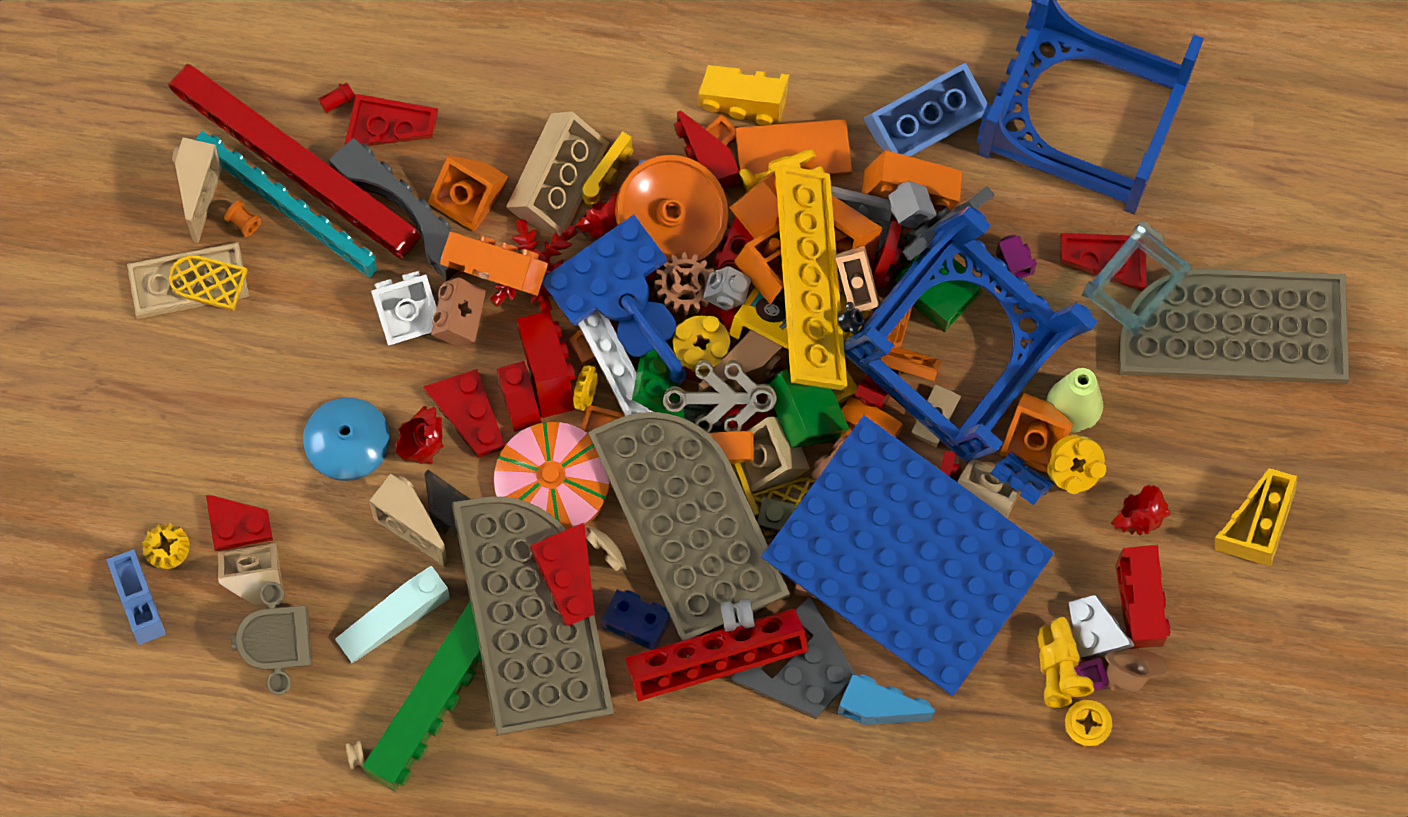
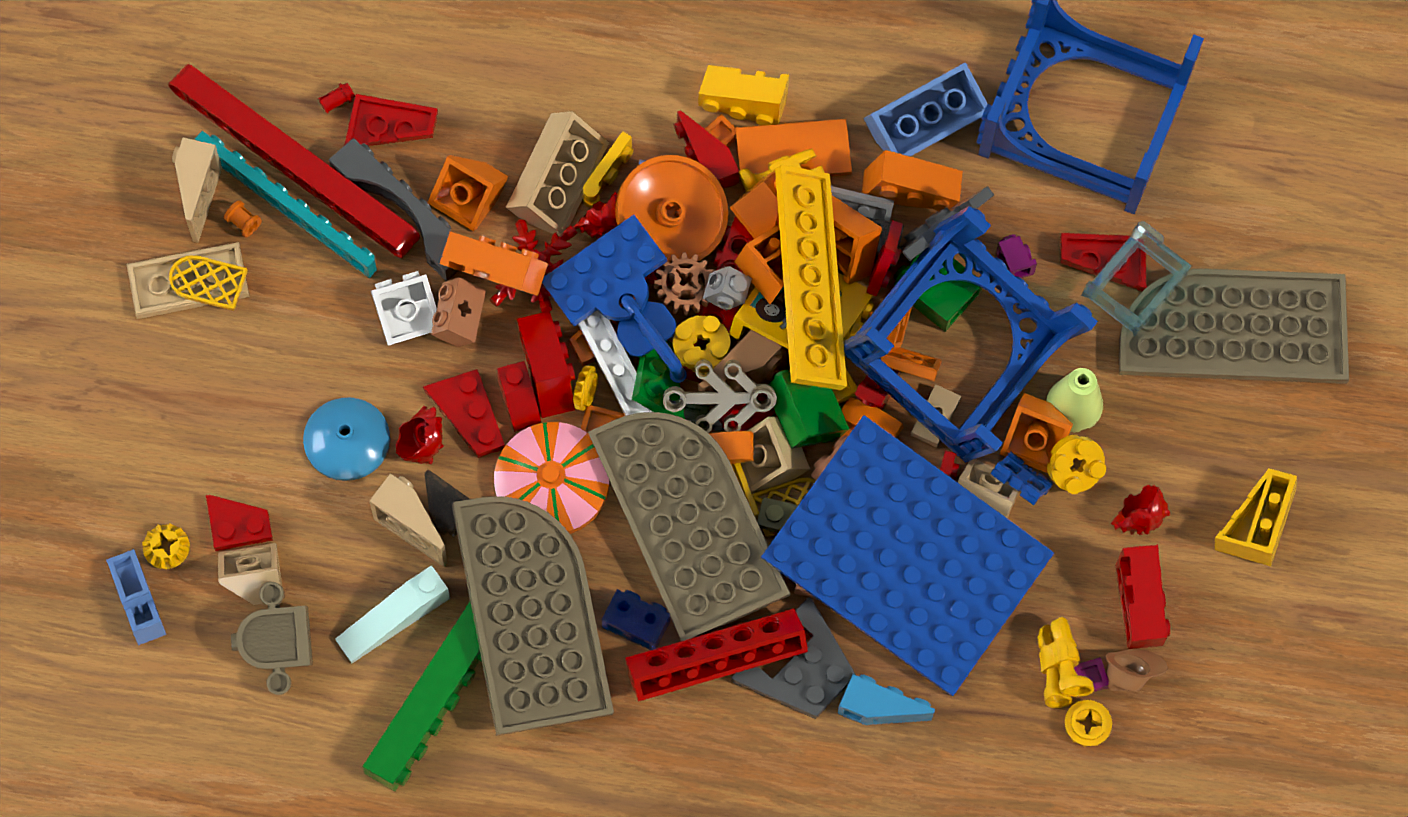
tan bush [346,740,365,770] -> none
red wing [529,522,595,628] -> none
tan dish [586,525,626,572] -> none
light grey wheel [721,598,755,632] -> none
light nougat brick [836,246,879,311] -> none
black plate [838,302,863,335] -> none
light grey brick [888,181,937,230] -> none
wing [1069,595,1134,660] -> none

